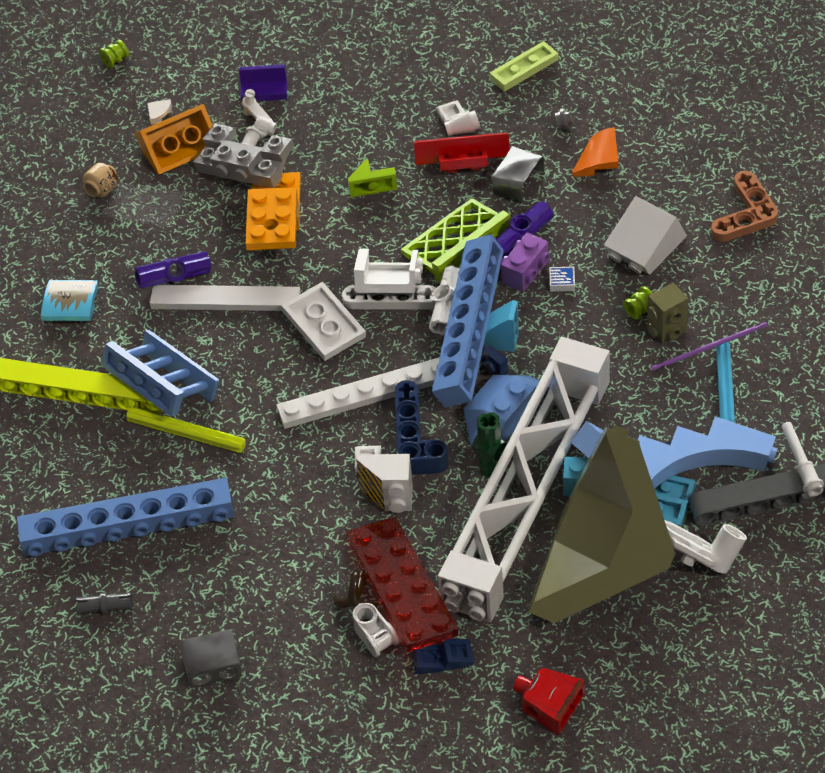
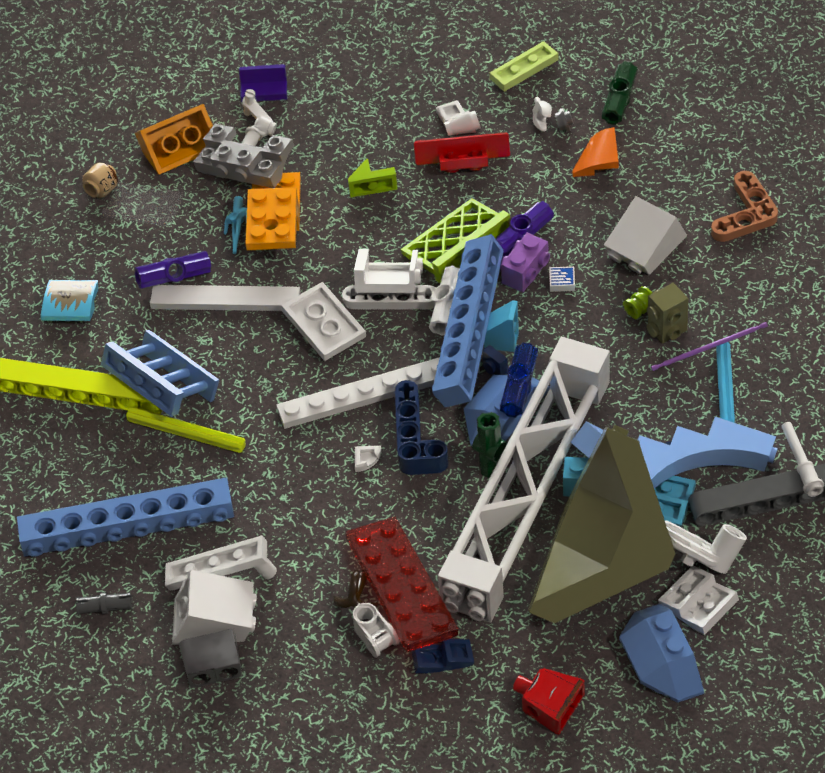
lime bush [99,40,129,69] -> none
white tile [148,99,172,125] -> none
white slope [356,454,413,513] -> none
flat silver piece [492,146,545,203] -> none
none -> white piece [165,536,277,591]
none -> white slope [172,570,257,645]
none -> medium azure piece [224,196,247,254]
none -> clear blue piece [500,342,539,418]
none -> white hand [533,97,552,131]
none -> dark green piece [602,61,638,125]
none -> medium blue wedge [619,604,704,702]
none -> white slope [658,566,739,635]

